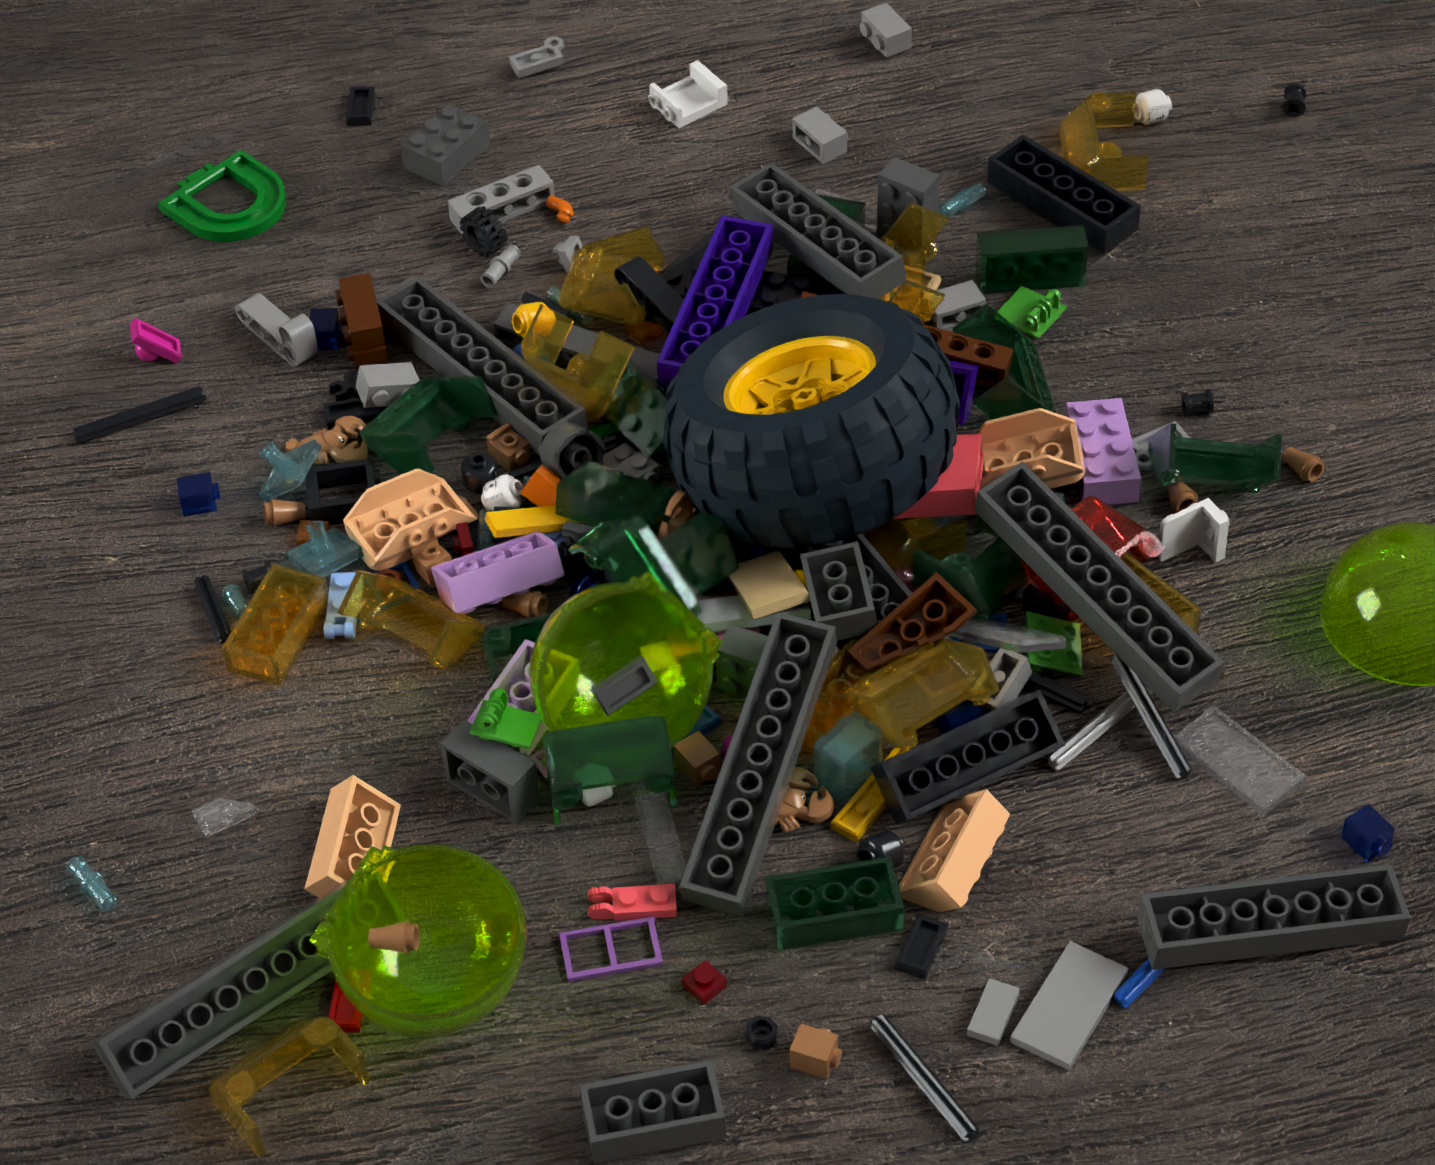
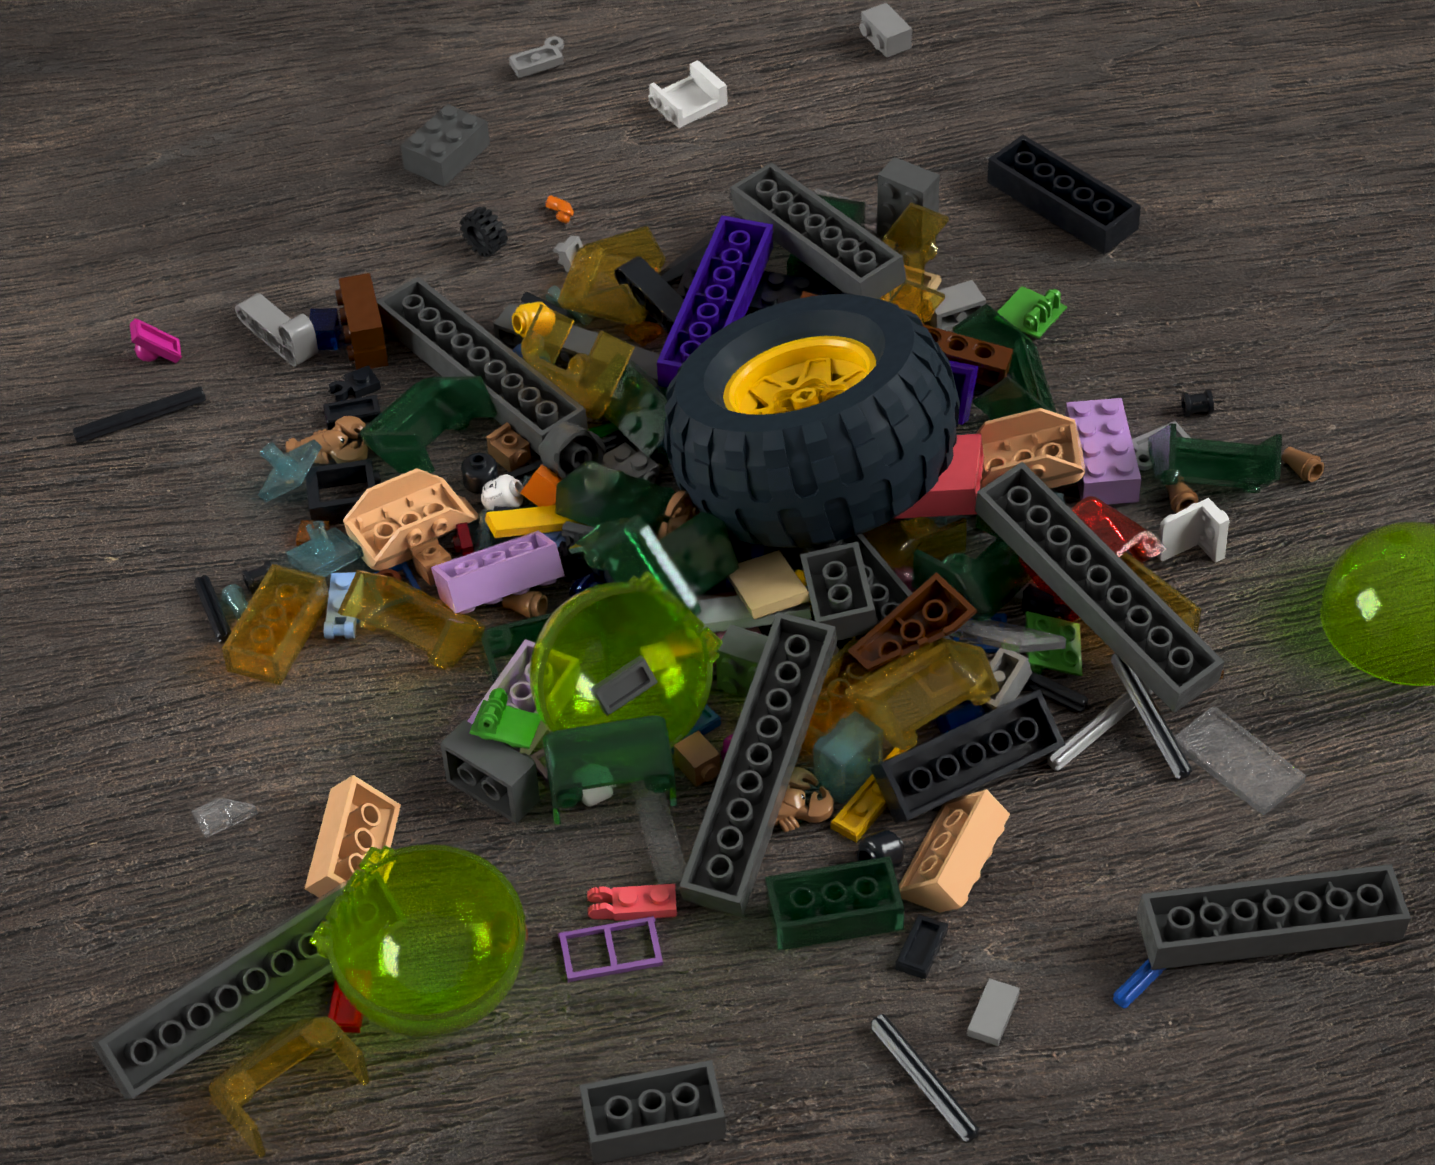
clear light blue pin [66,855,118,911] -> none
green piece [158,150,286,242] -> none
clear blue brick [177,472,221,517] -> none
medium nougat cone [263,499,306,527] -> none
black tile [346,87,376,126] -> none
light grey brick [355,362,421,408] -> none
medium nougat cone [368,921,420,954] -> none
light grey brick [448,165,555,235] -> none
light grey pin [480,244,521,288] -> none
dark red plate [681,960,728,1005] -> none
black tile [746,1016,778,1050] -> none
medium nougat brick [789,1023,842,1079] -> none
light grey brick [792,106,848,164] -> none
clear light blue axle [939,182,986,219] -> none
clear green brick [975,225,1089,294] -> none
light grey tile [1010,941,1129,1070] -> none
clear yellow windscreen [1058,91,1149,191] -> none
white head [1132,89,1172,125] -> none
black bush [1283,84,1306,117] -> none
clear blue brick [1341,804,1395,862] -> none

